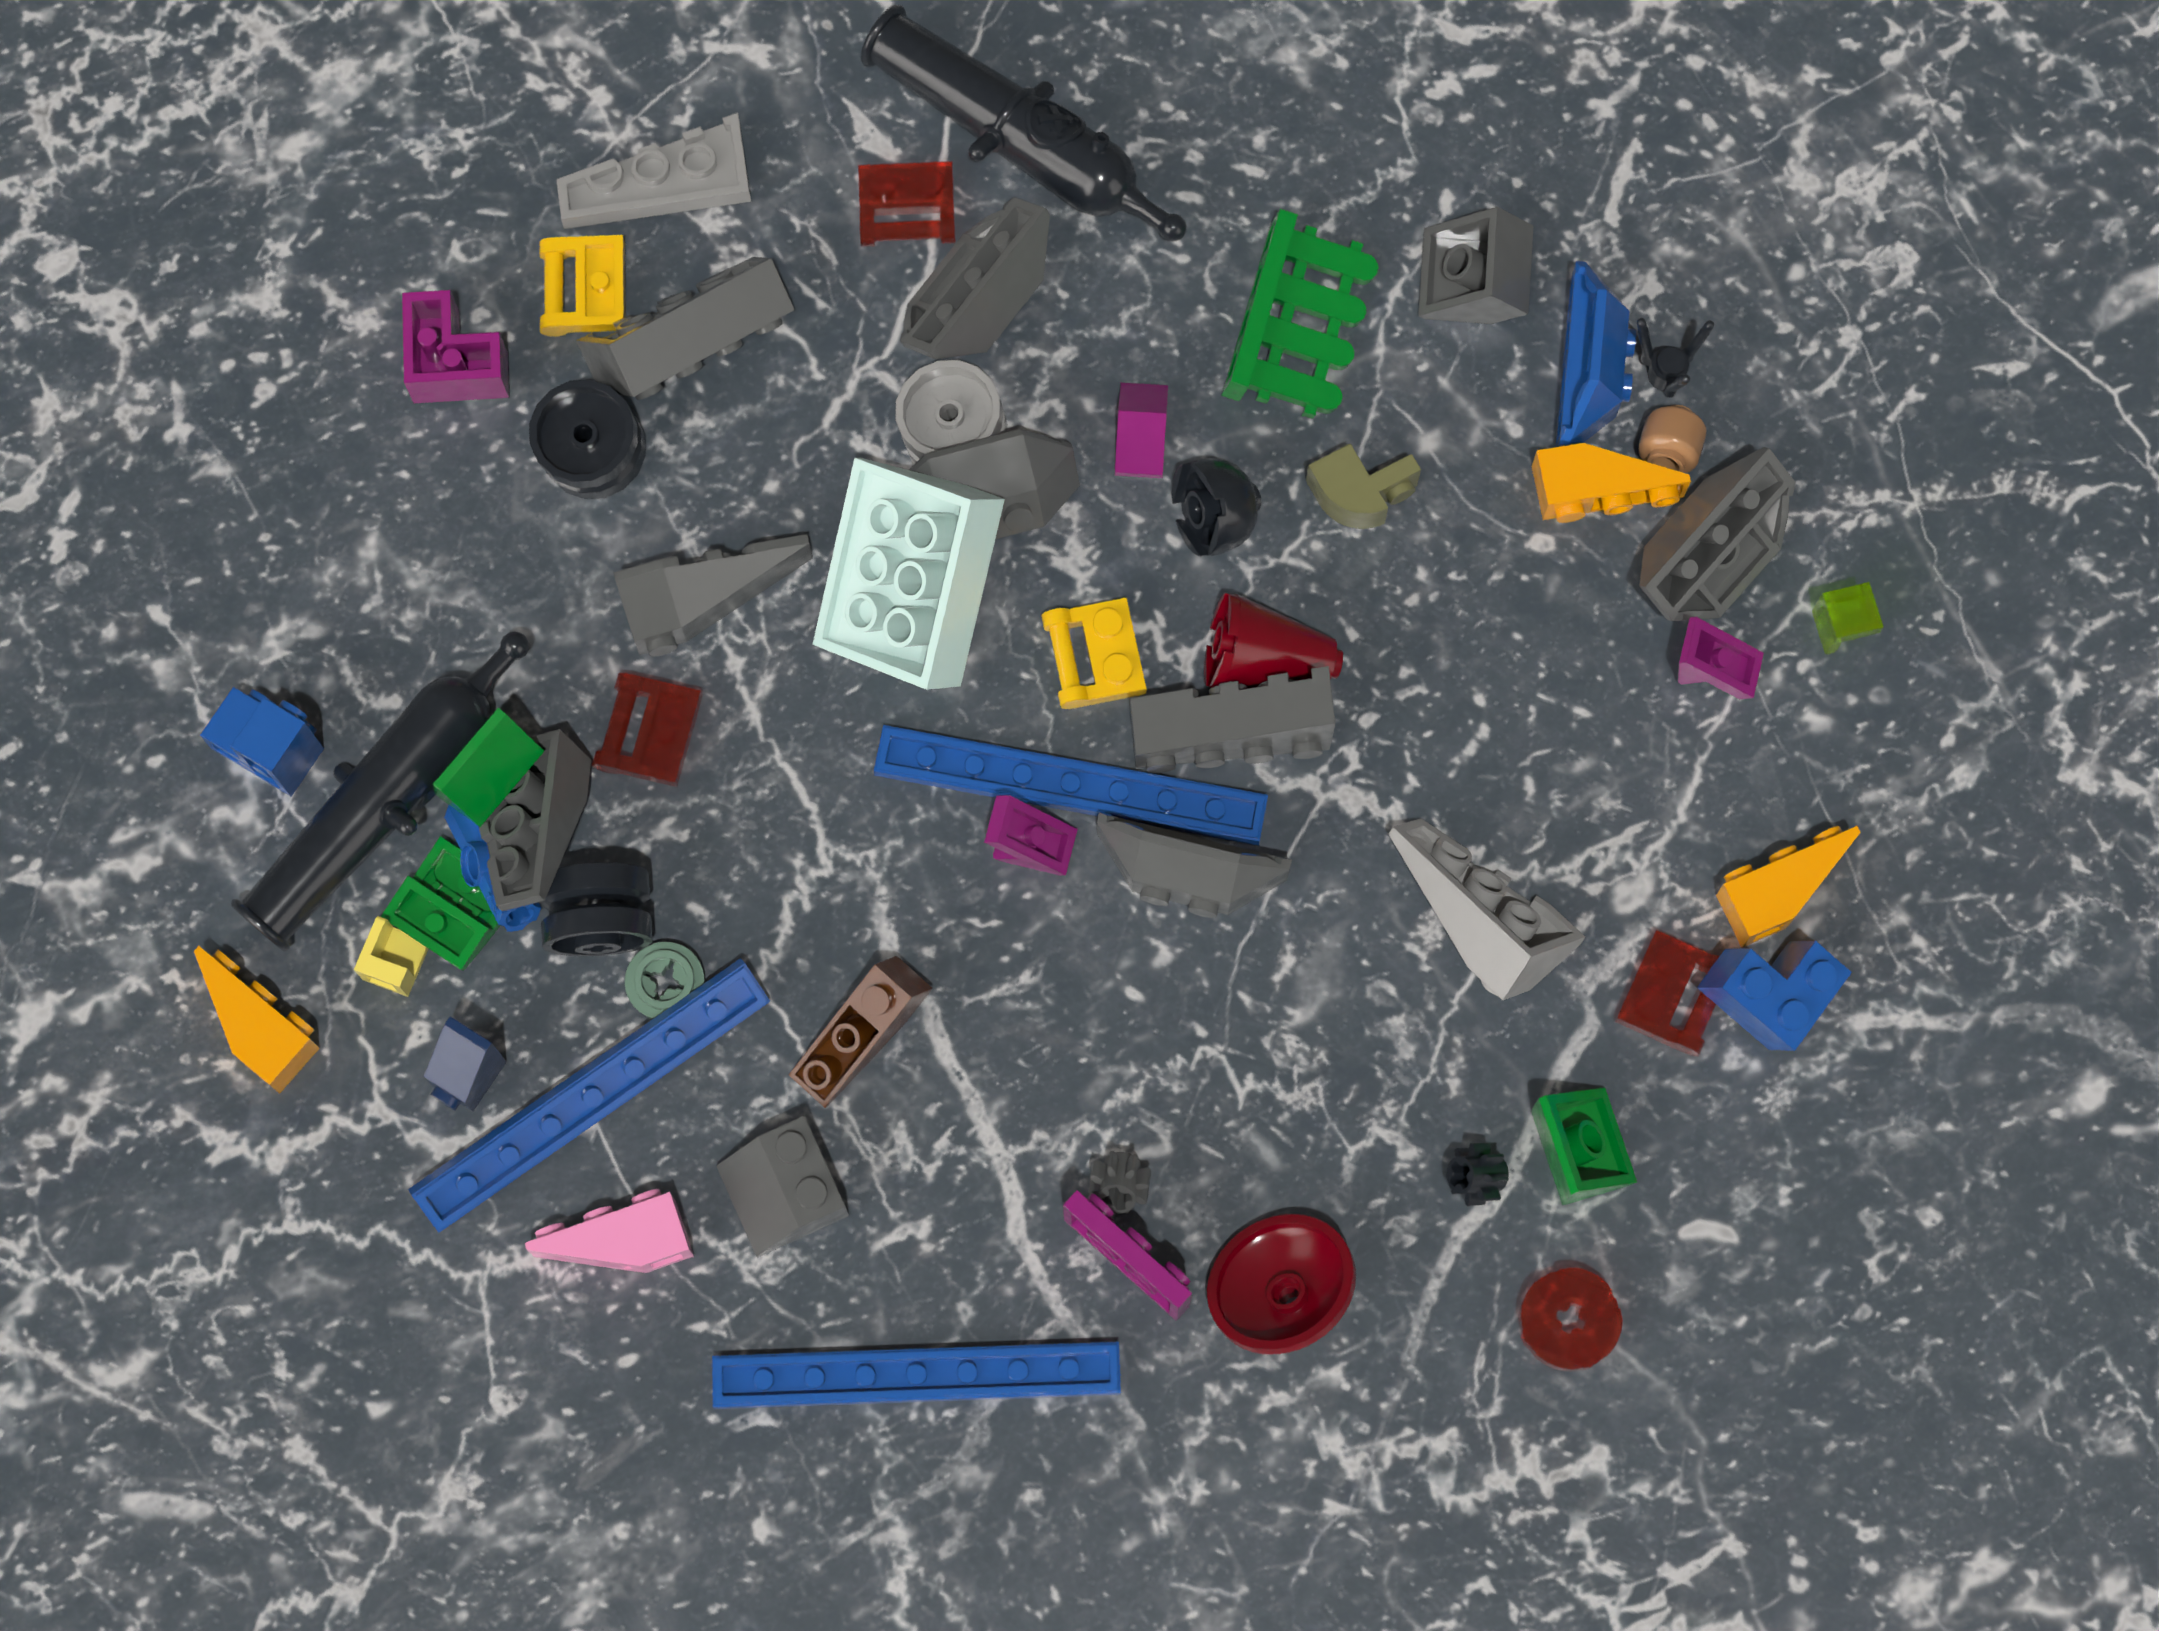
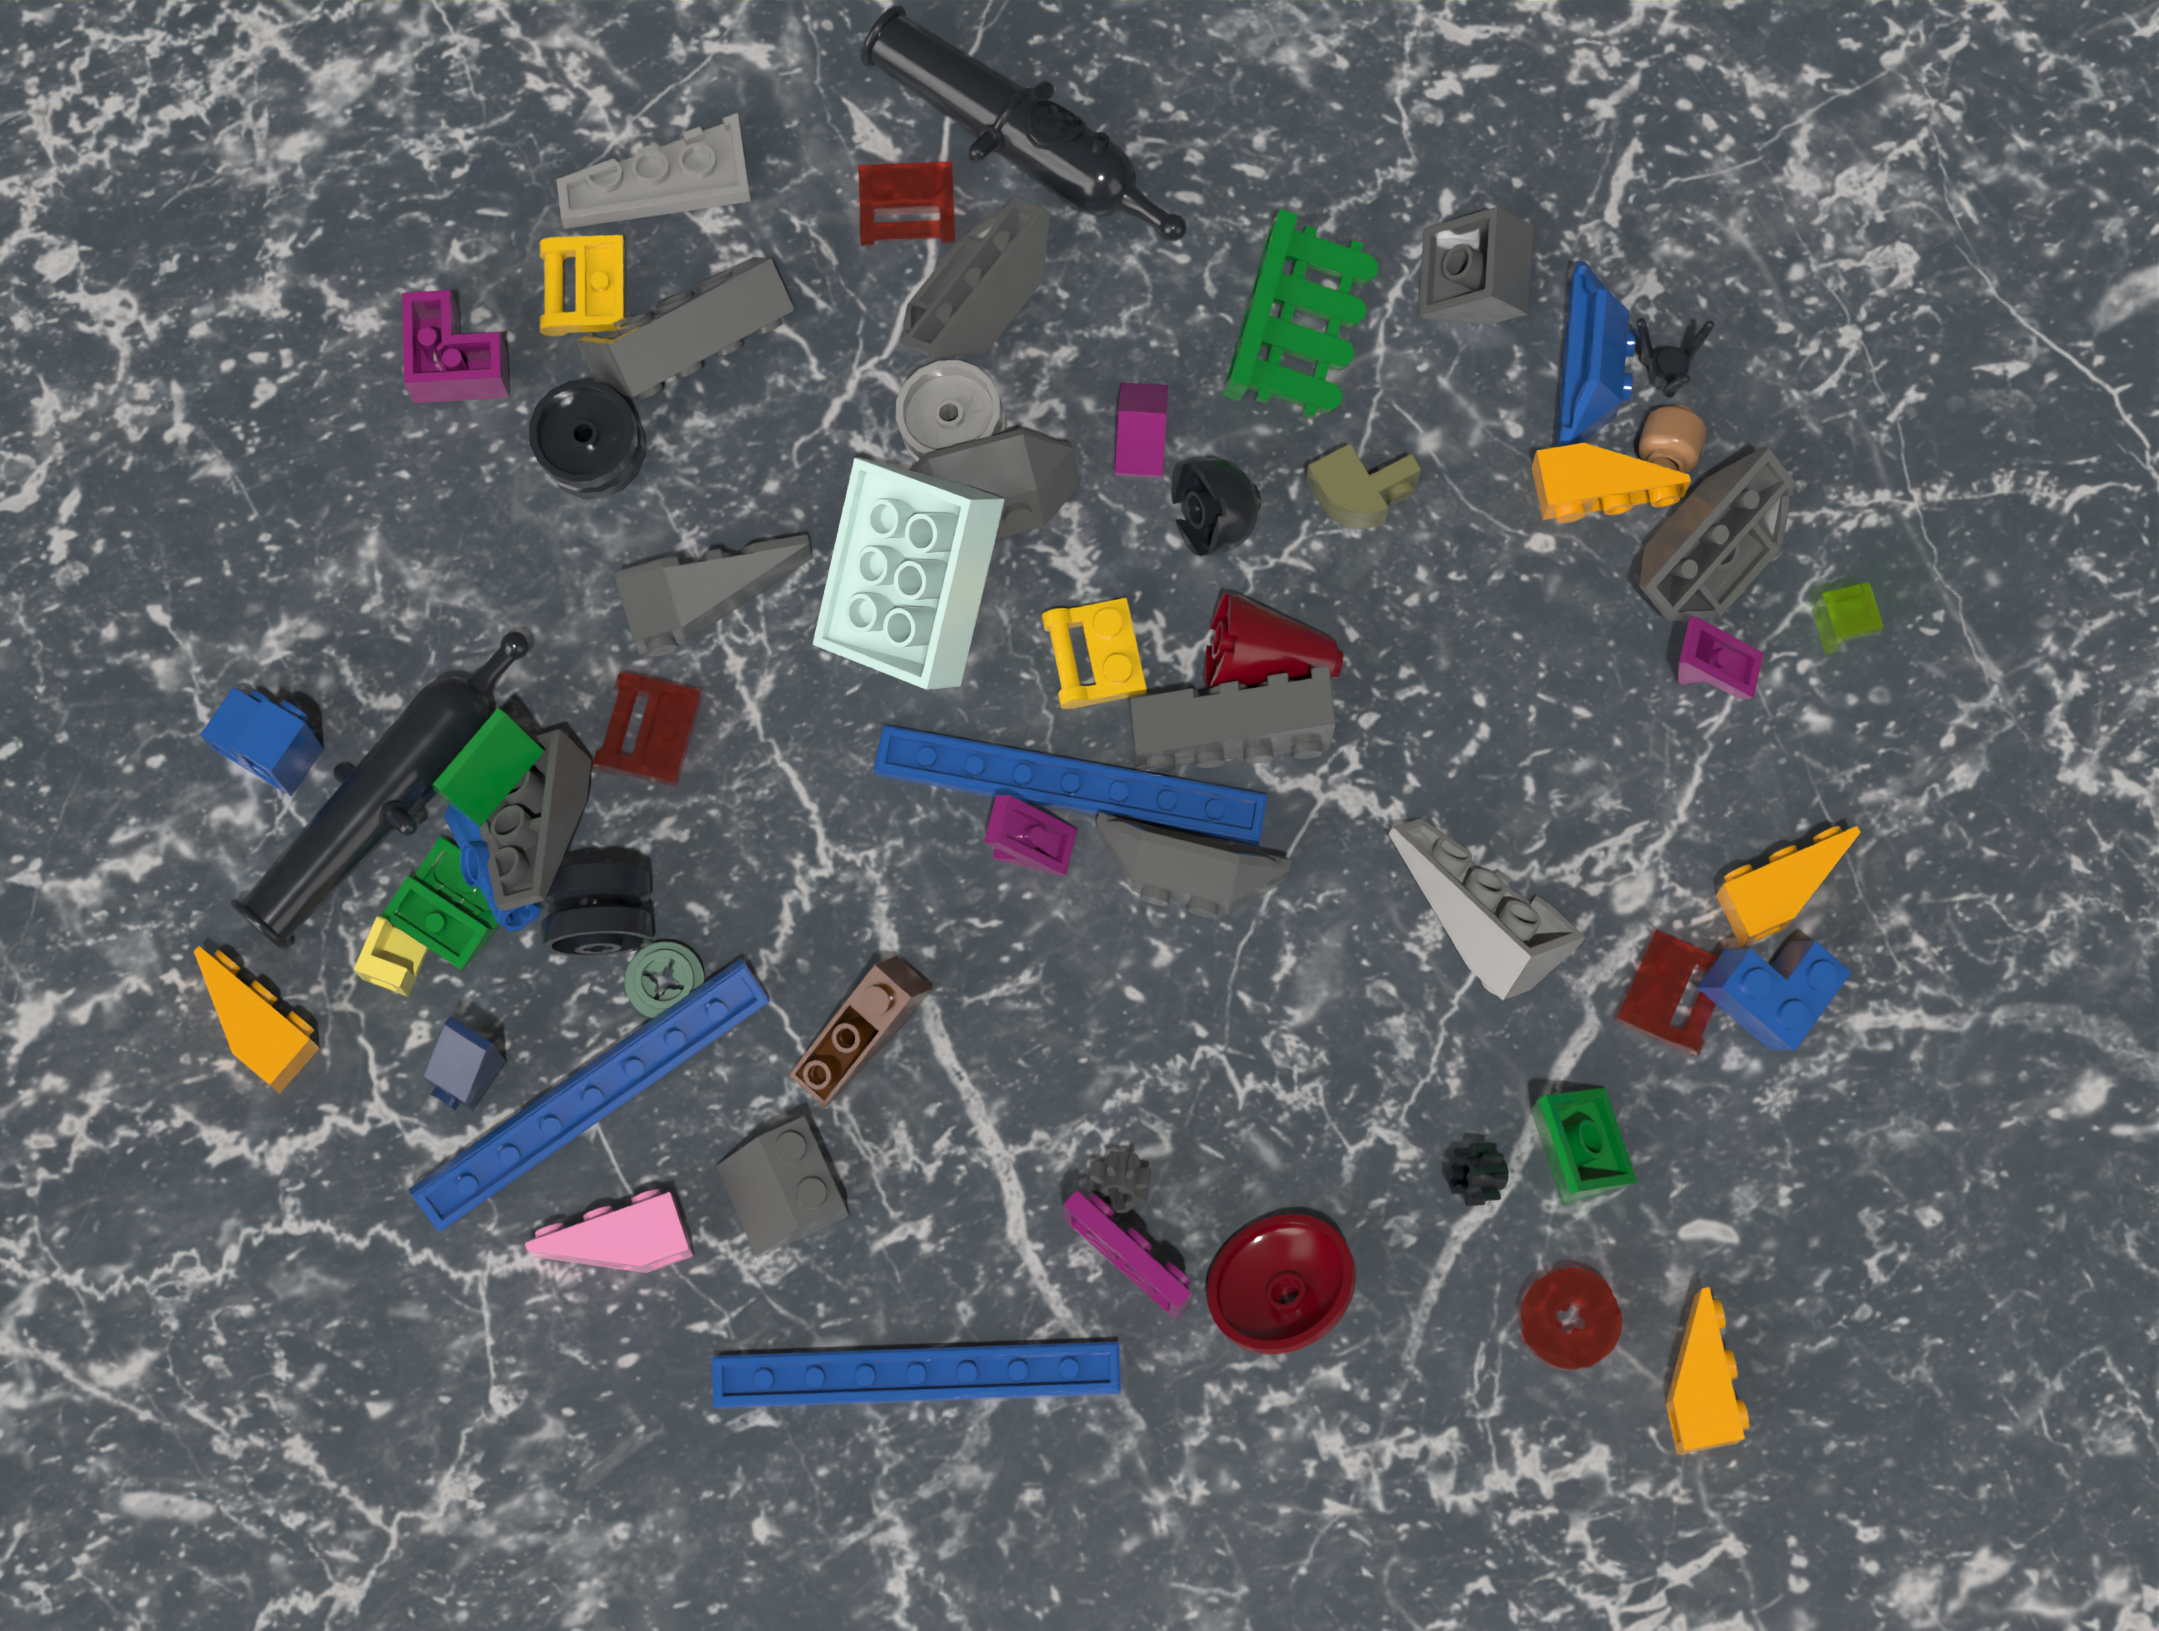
none -> light orange slope [1666,1287,1749,1455]

